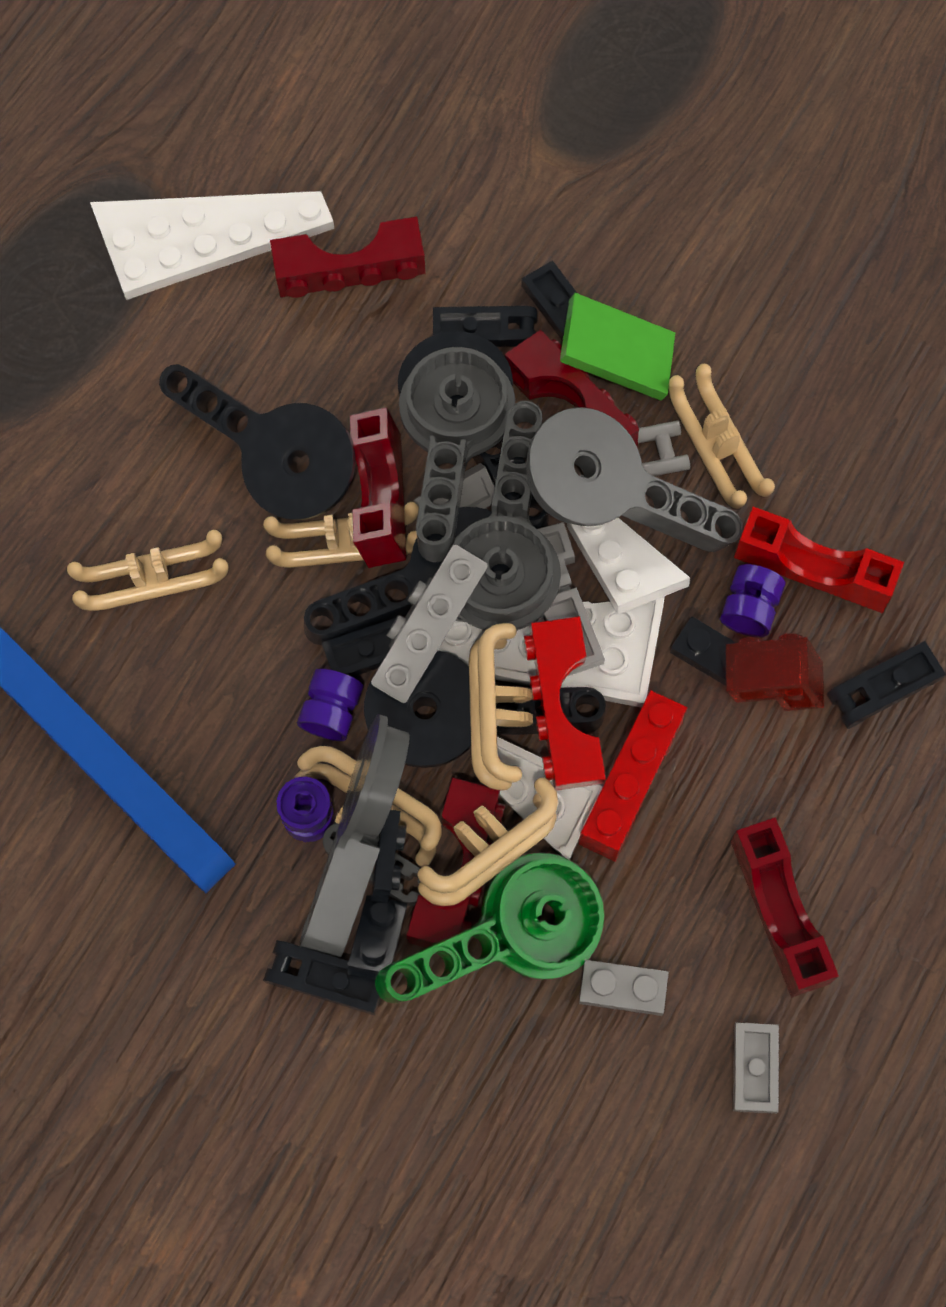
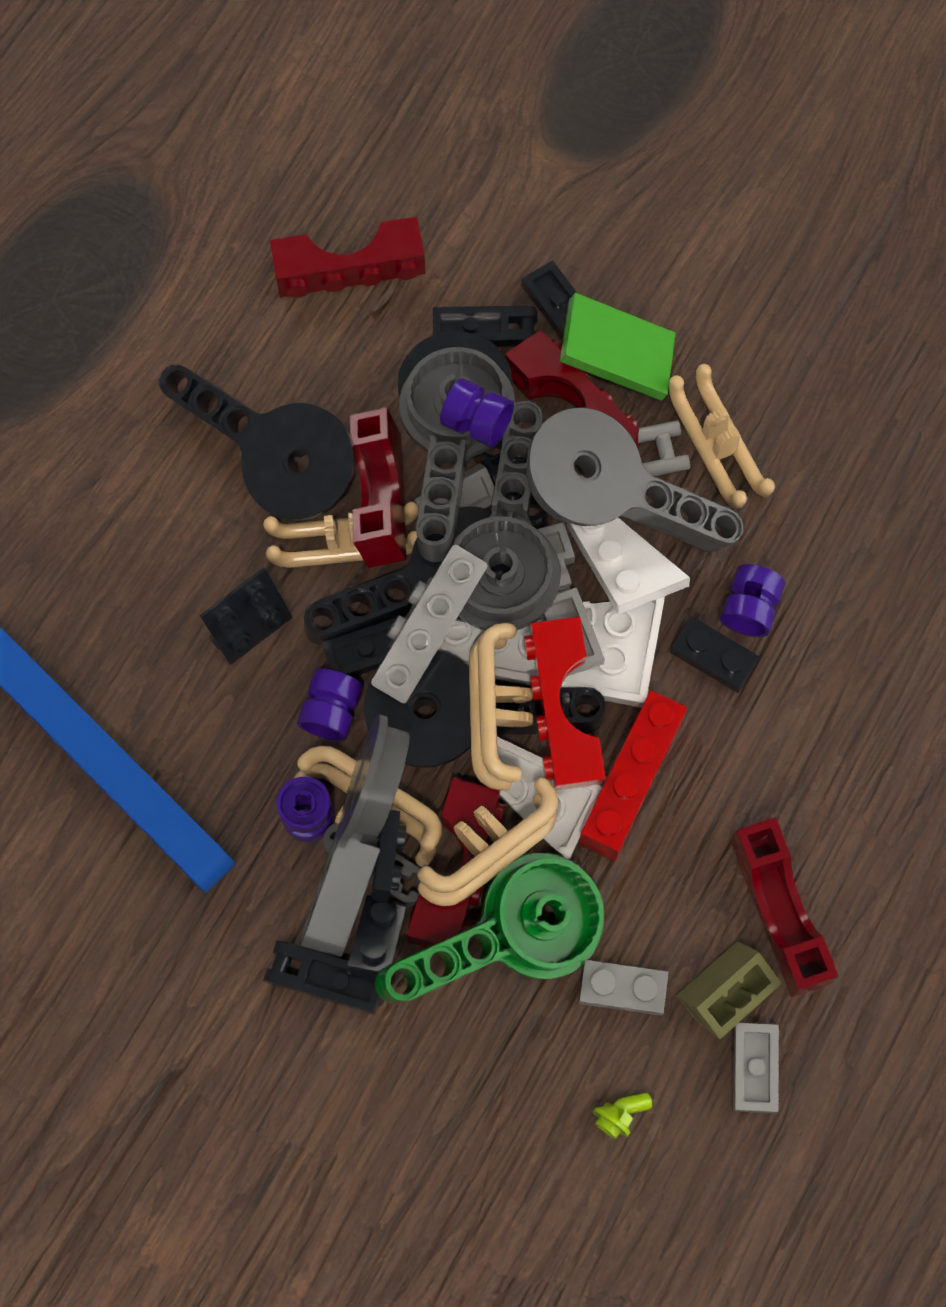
tan piece [67,530,228,611] -> none
white wing [90,191,335,300] -> none
clear red brick [726,633,825,711] -> none
red arch [734,506,904,613] -> none
black plate [827,641,946,729] -> none
none -> black hinge [199,567,293,665]
none -> dark purple wheel [440,378,514,448]
none -> lime plate [593,1093,652,1139]
none -> olive brick [676,941,782,1039]

